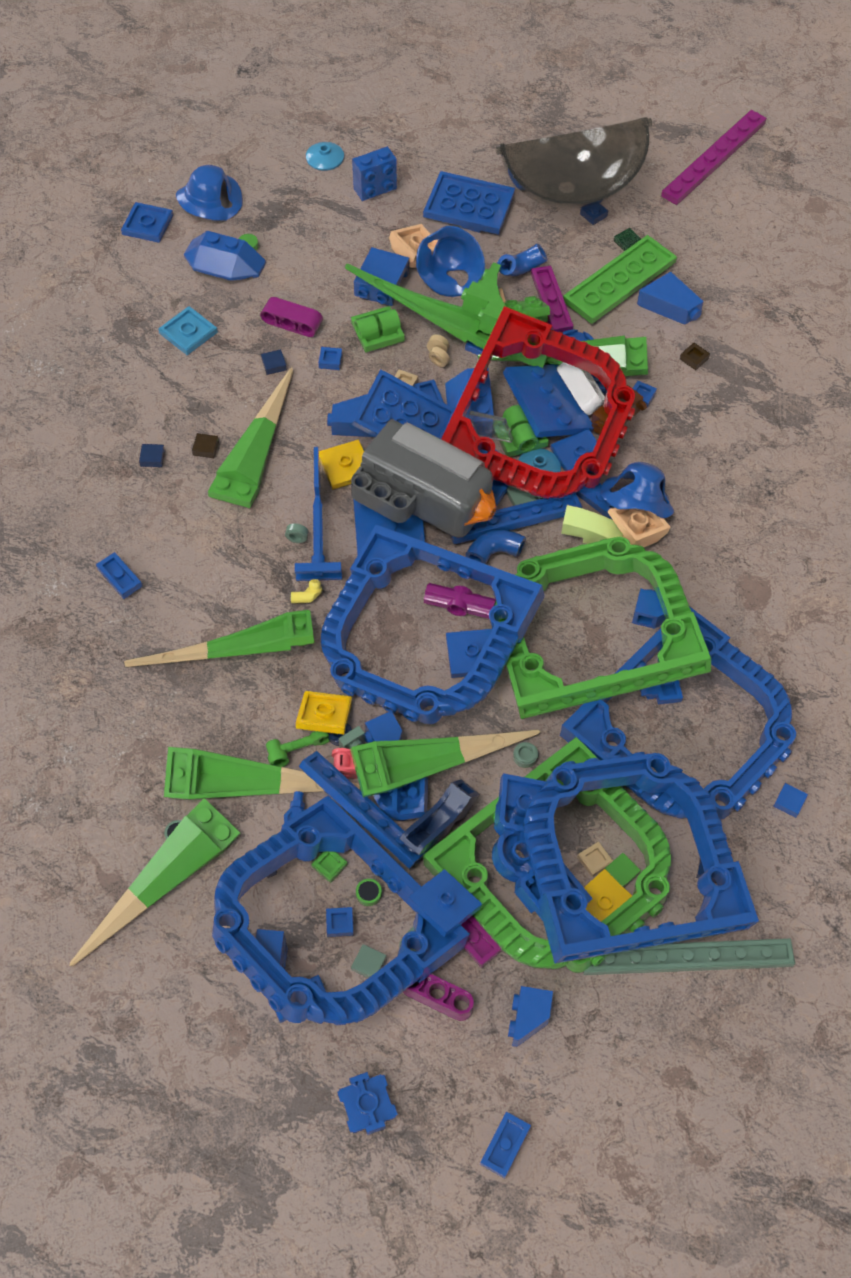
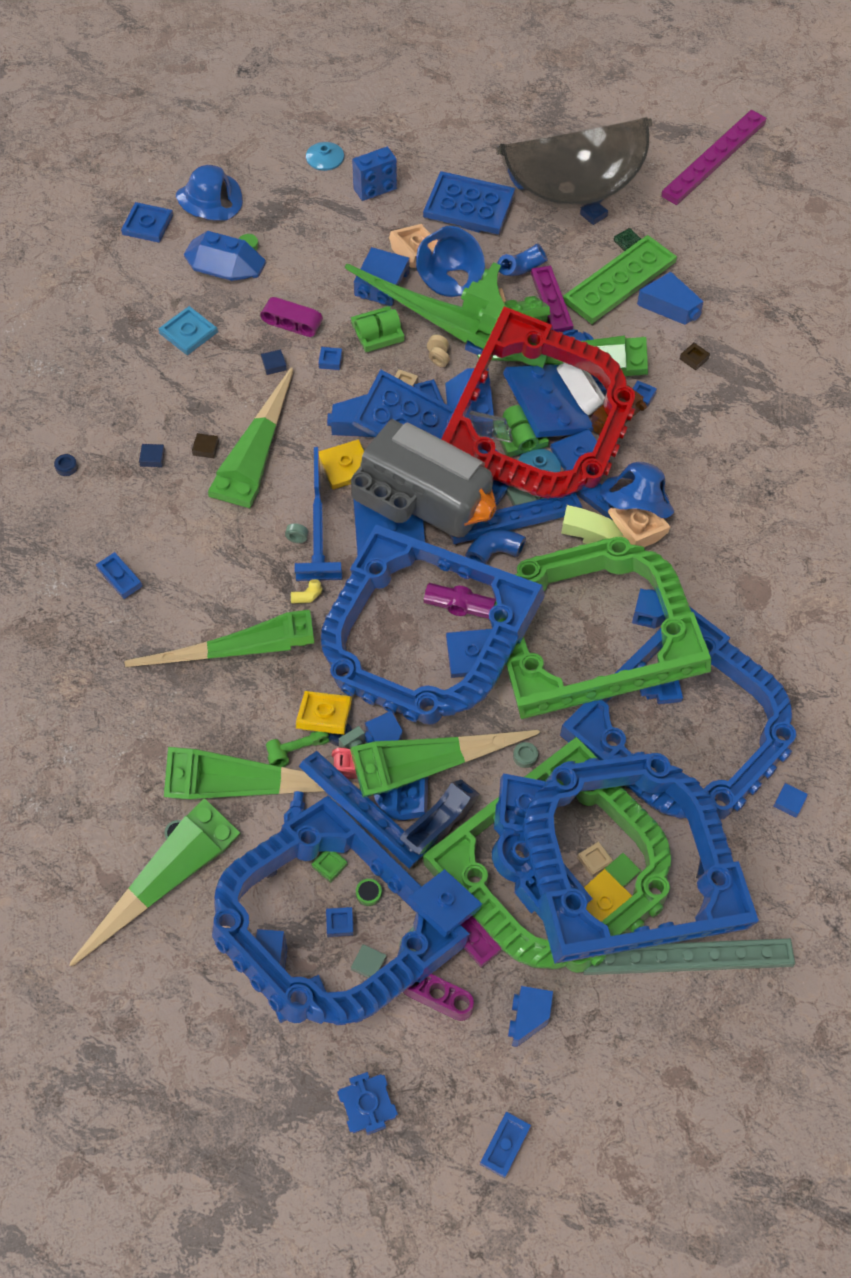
none -> dark blue tile [54,454,78,476]

